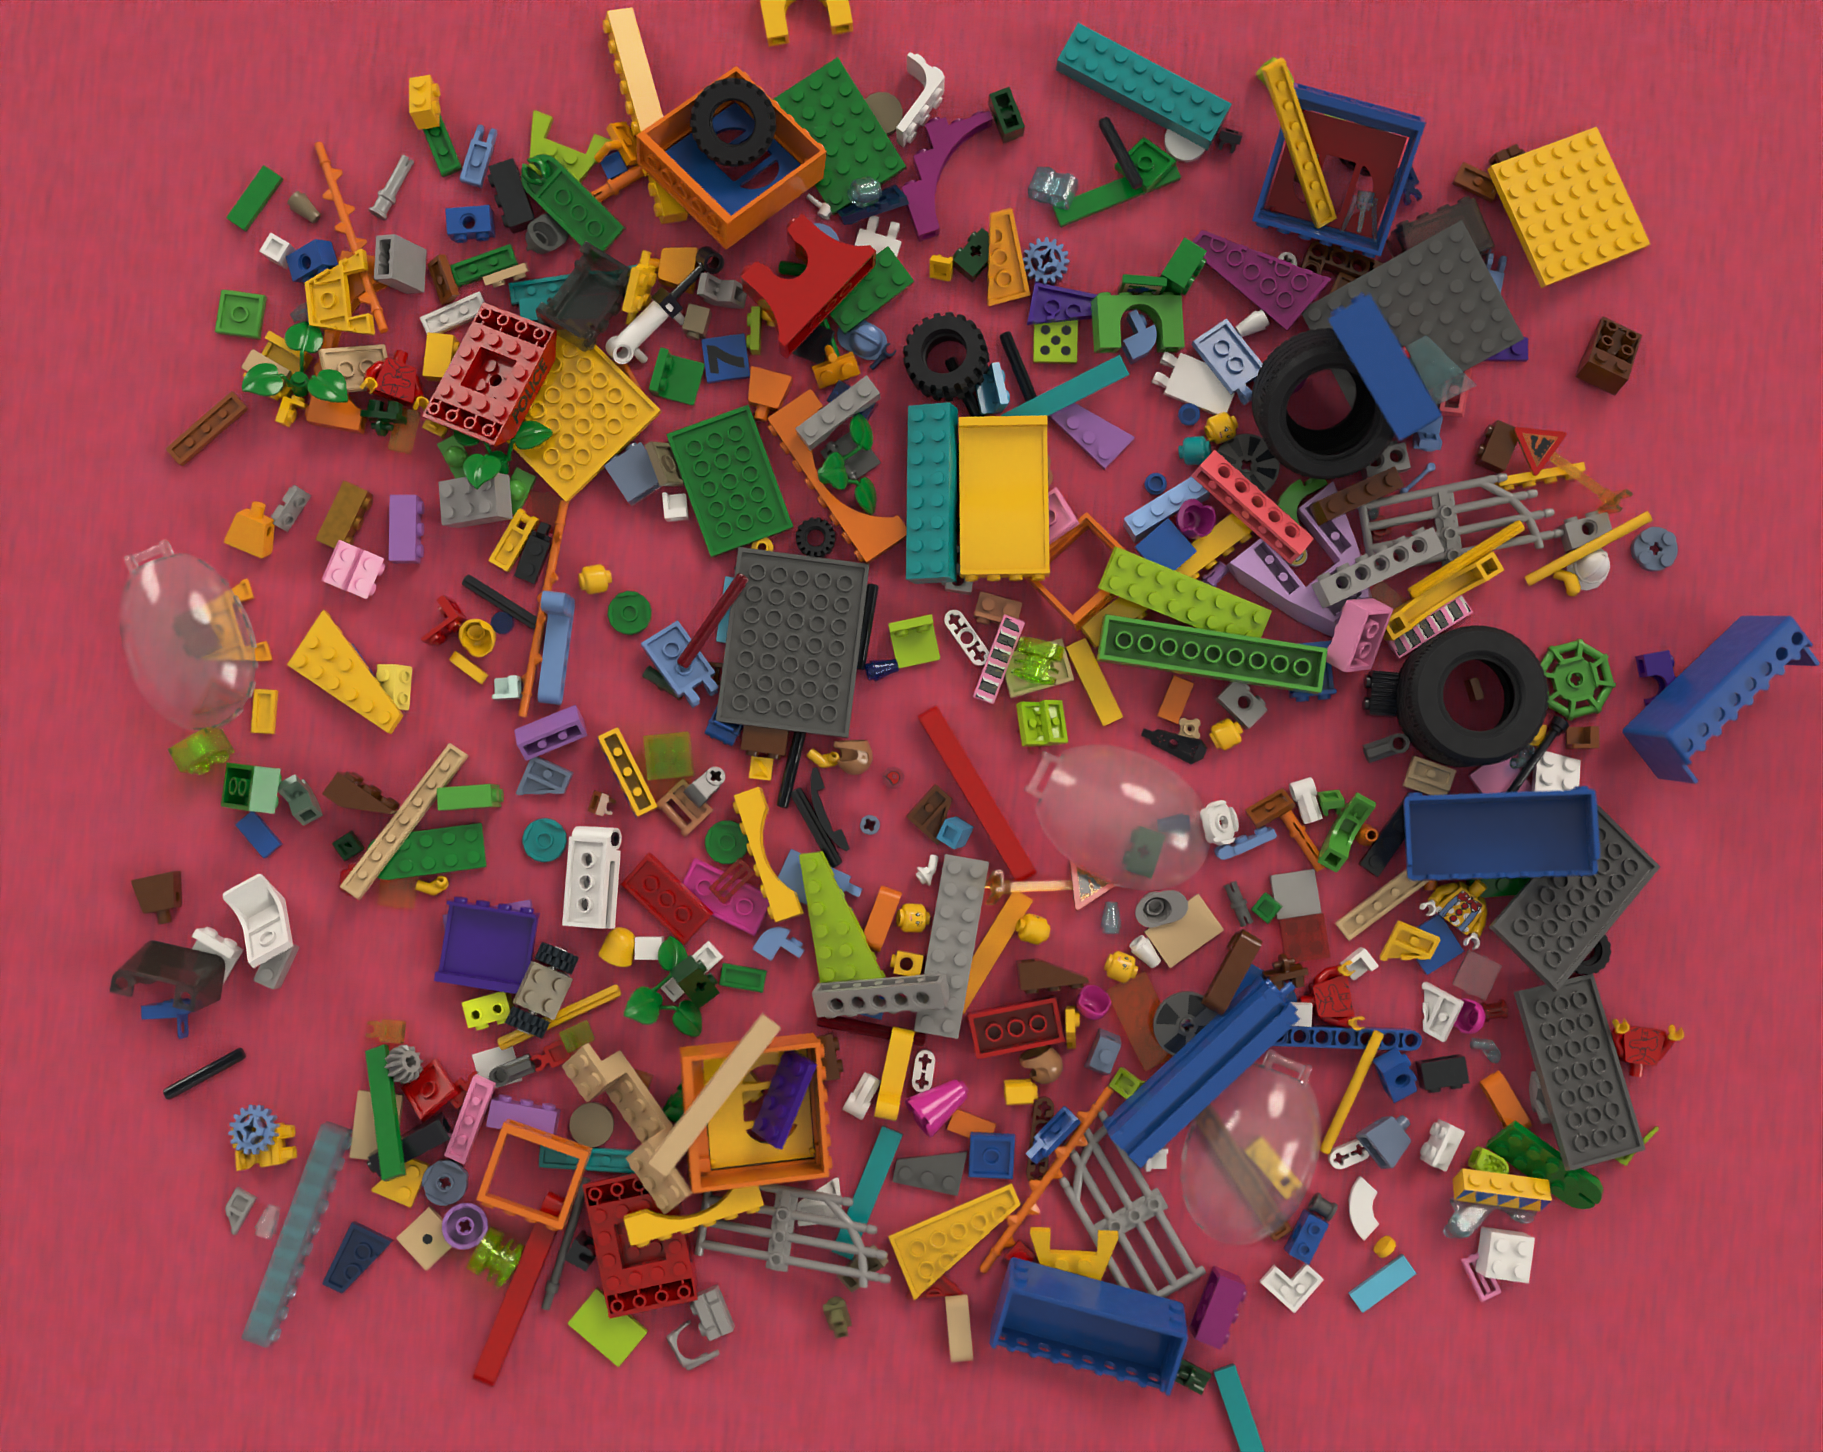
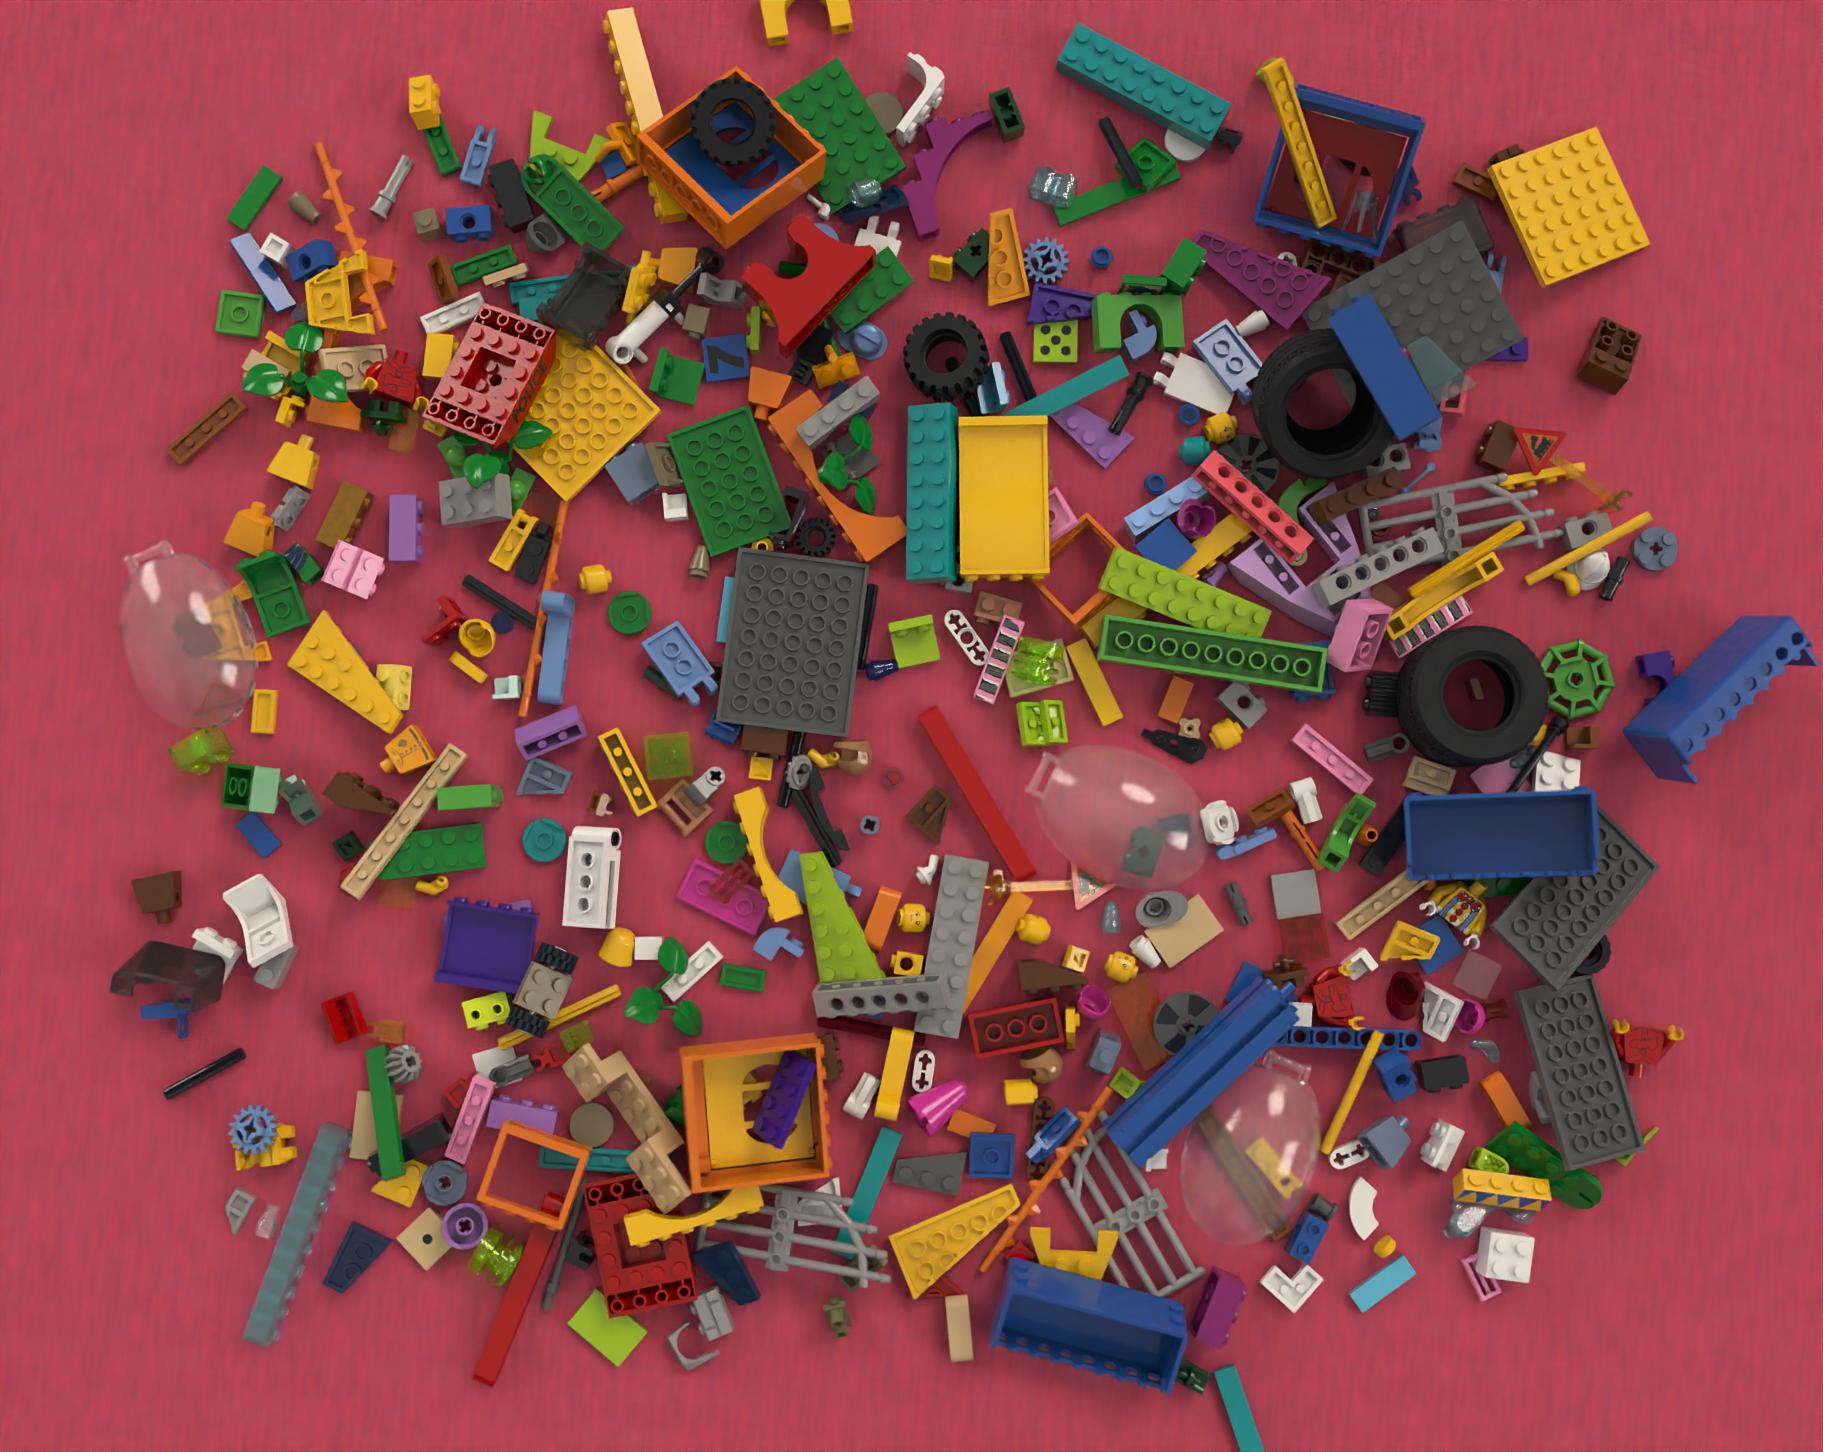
light grey brick [374,234,427,294] -> none
red plate [401,1058,459,1122] -> none
red tile [621,852,714,945] -> none
tan tile [648,1013,781,1176] -> none
dark green brick [669,955,720,1009] -> none
dark red axle [677,573,749,668] -> none
dark blue hand [869,343,896,370] -> none
dark azure panel [936,816,974,849] -> none
reddish brown beam [1201,929,1263,1016] -> none
green tile [1251,892,1283,924] -> none
bright green tile [1317,789,1345,816] -> none
none -> tile [229,232,296,315]
none -> green bracket [233,550,312,638]
none -> yellow torso [267,434,320,490]
none -> leg [283,542,325,585]
none -> red bracket [321,991,368,1044]
none -> light orange torso [380,724,437,774]
none -> dark tan brick [412,208,445,242]
none -> dark tan cone [688,546,709,580]
none -> dark blue wing [690,1240,761,1306]
none -> black panel [769,485,809,550]
none -> light grey gear [785,754,813,790]
none -> black tile [787,356,815,387]
none -> yellow tile [1062,945,1090,973]
none -> blue plate [1091,246,1113,269]
none -> black pin [1108,372,1154,436]
none -> bright pink plate [1290,723,1374,795]
none -> dark red piece [1386,971,1425,1021]
none -> black pin [1598,556,1630,602]

